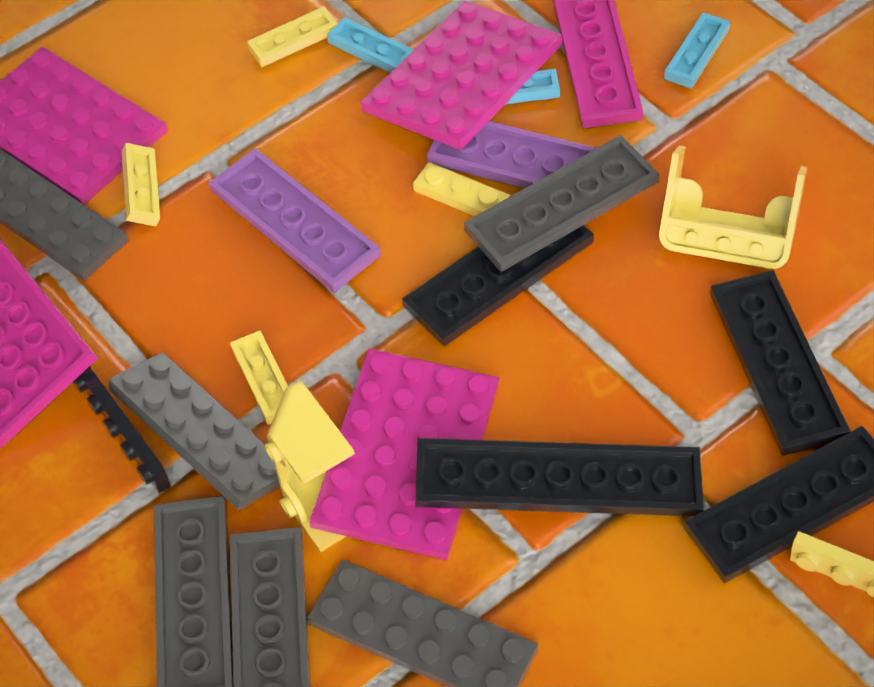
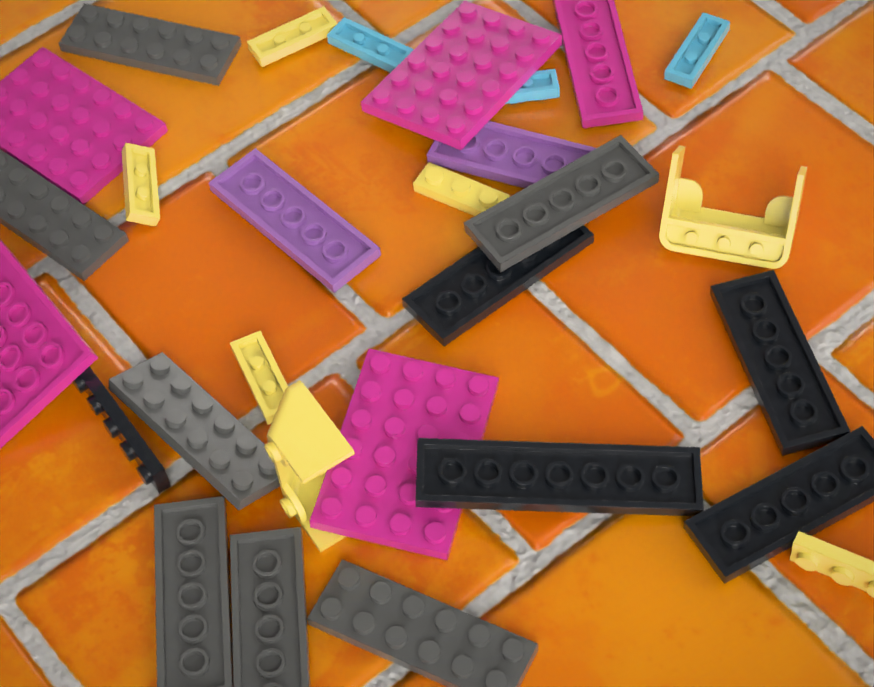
none -> dark grey plate [59,4,242,86]

